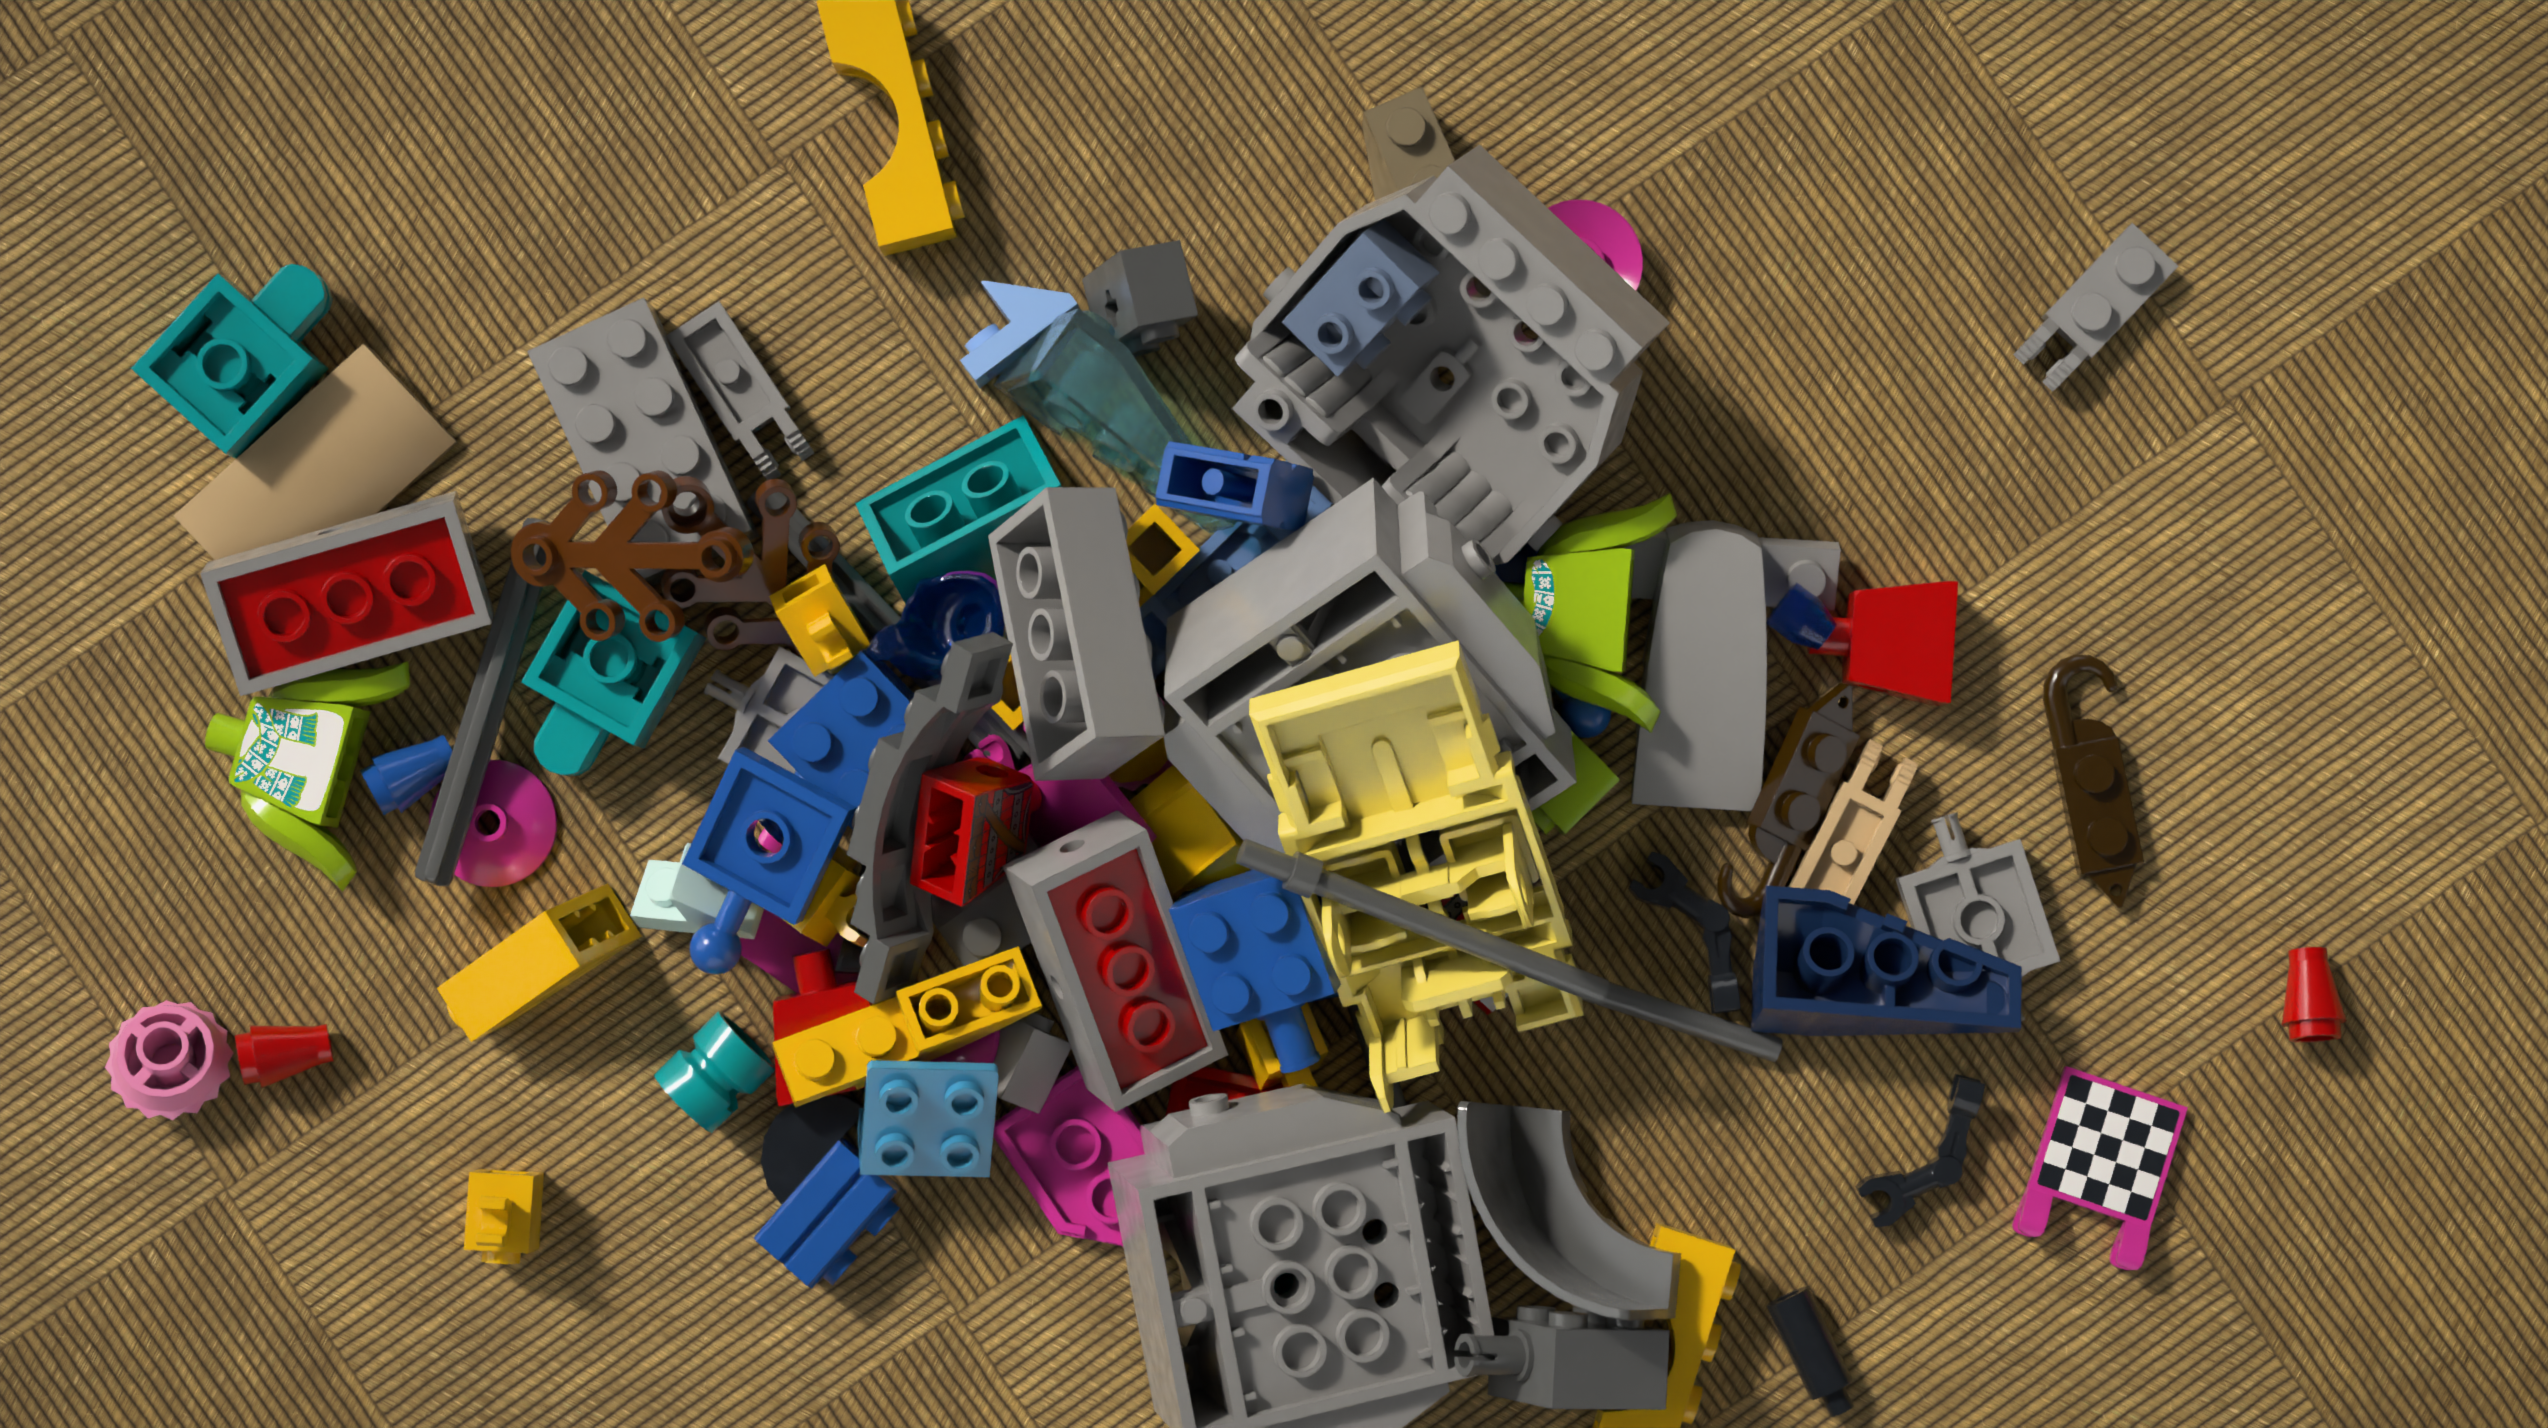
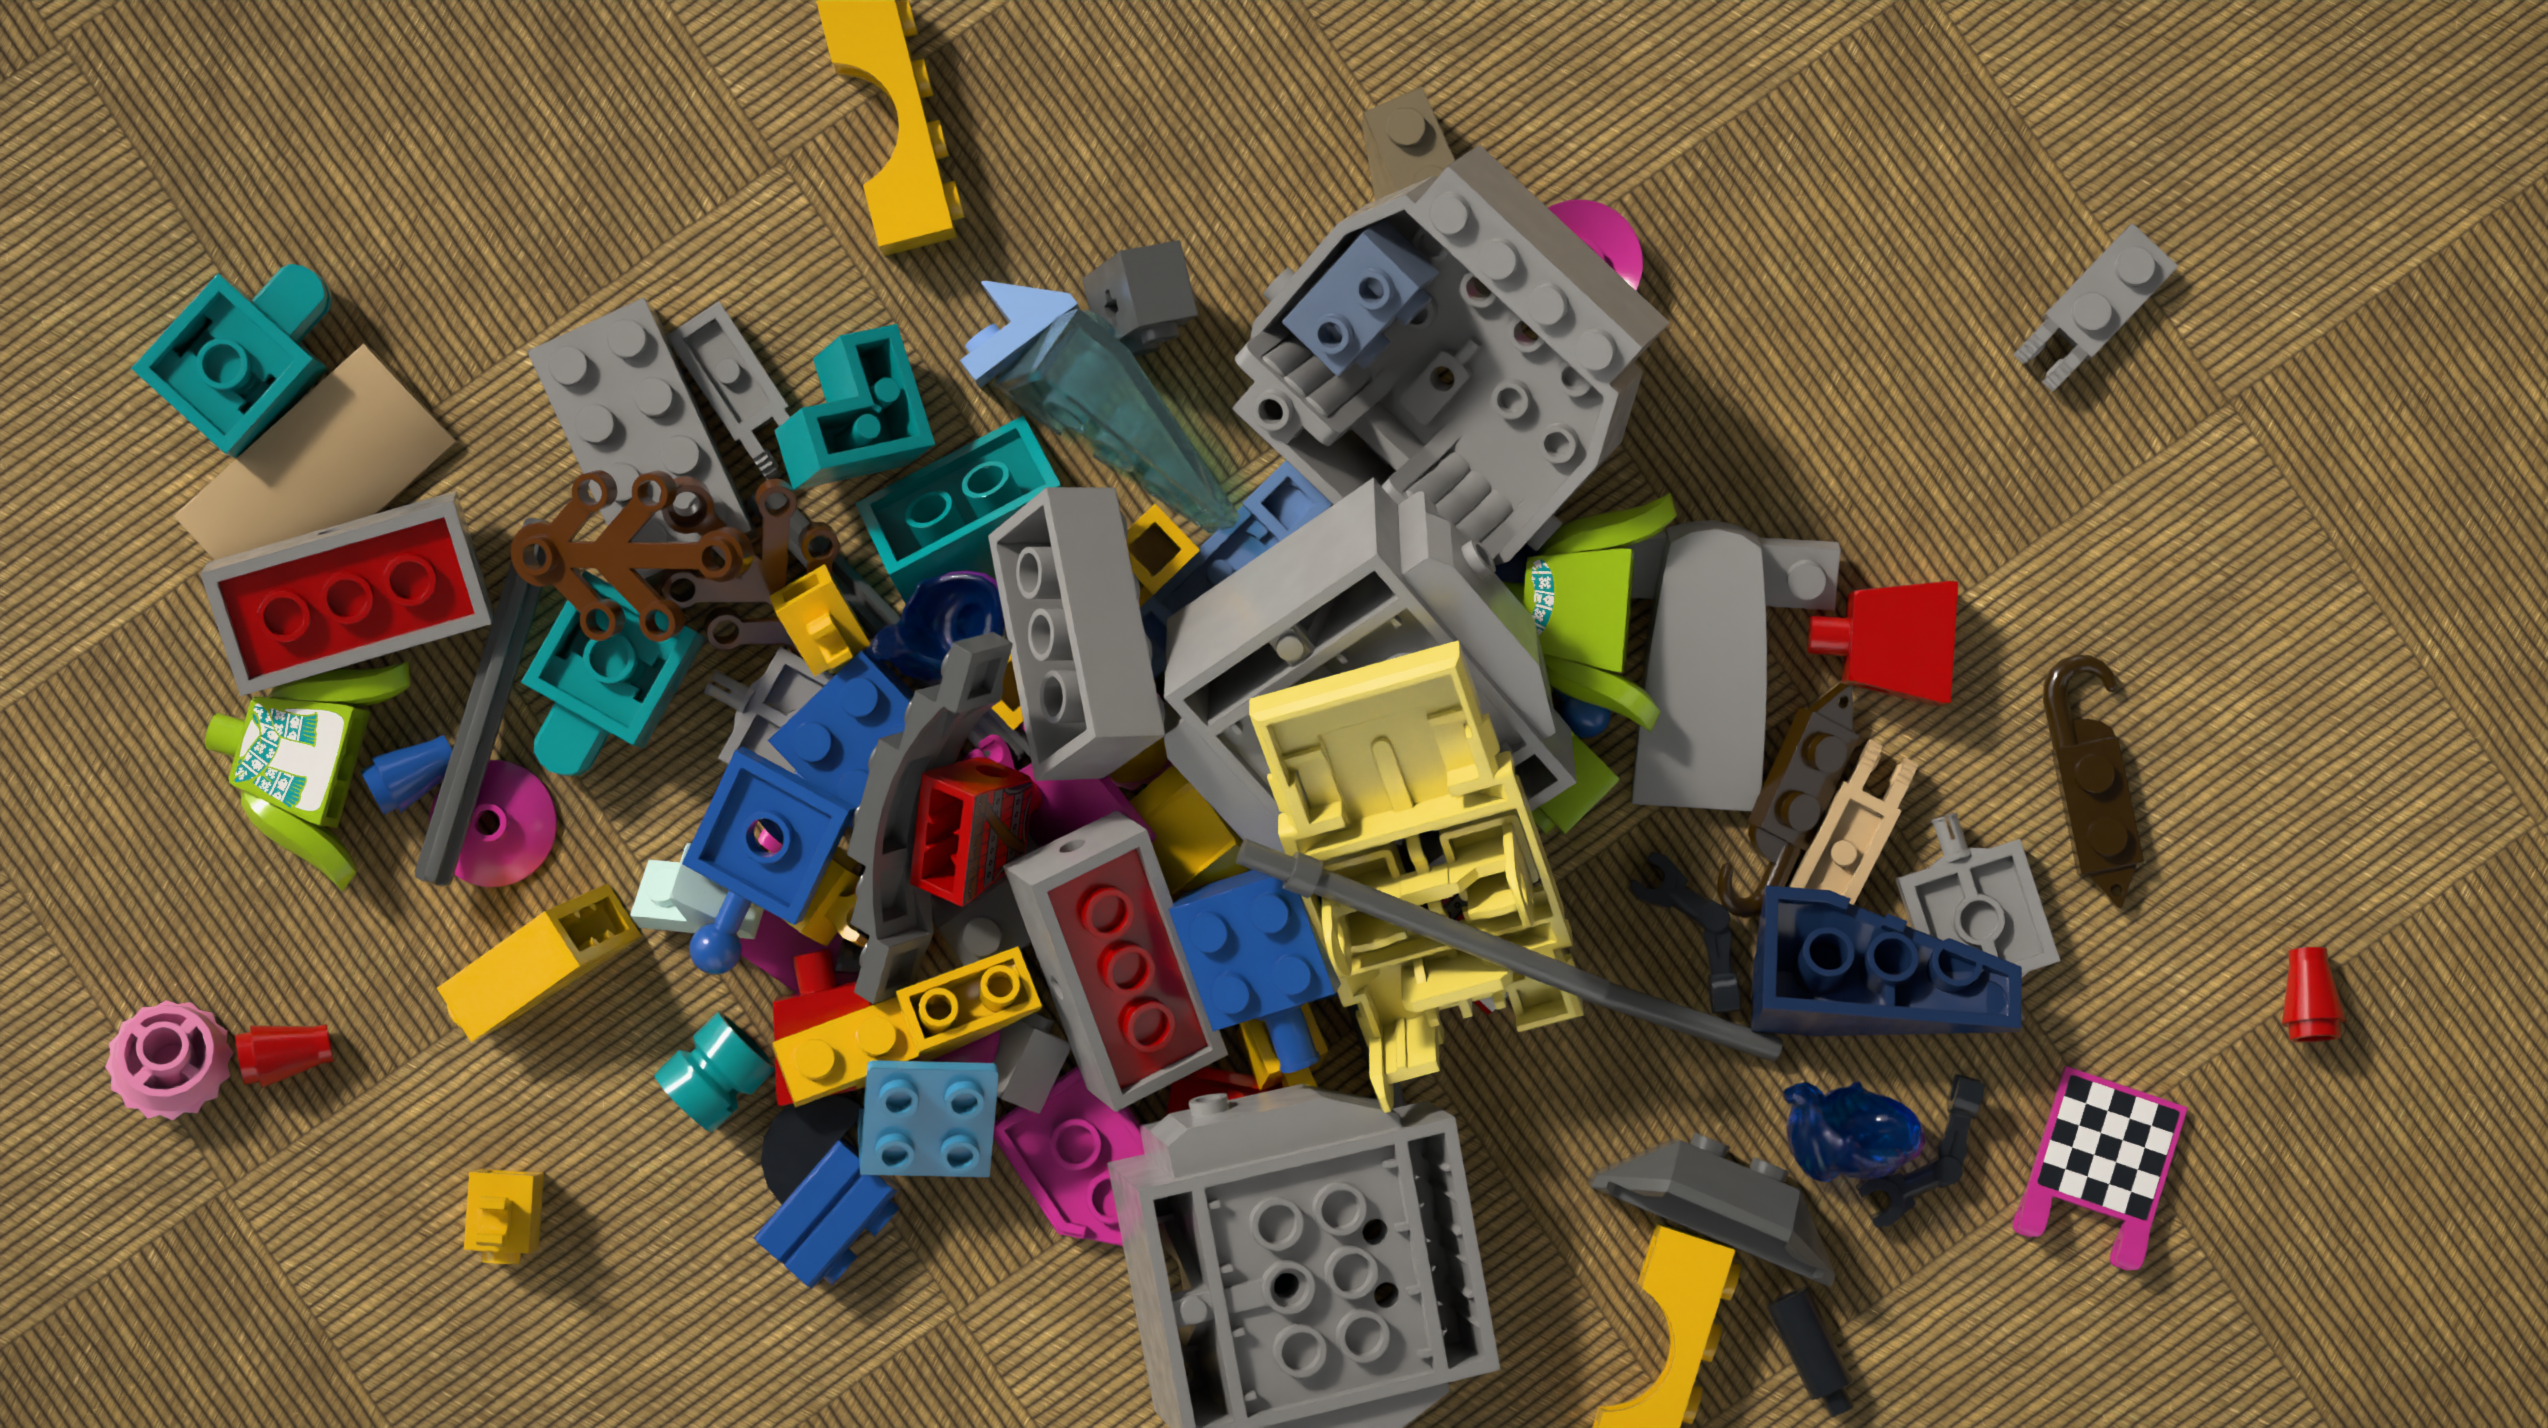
blue brick [1155,441,1314,532] -> none
dark grey brick [1454,1305,1670,1410] -> none
dark grey panel [1457,1101,1681,1320] -> none
clear blue hose [1766,582,1837,650] -> none
none -> teal brick [774,324,935,491]
none -> dark grey wedge [1587,1132,1836,1287]
none -> clear blue hair [1783,1081,1925,1182]

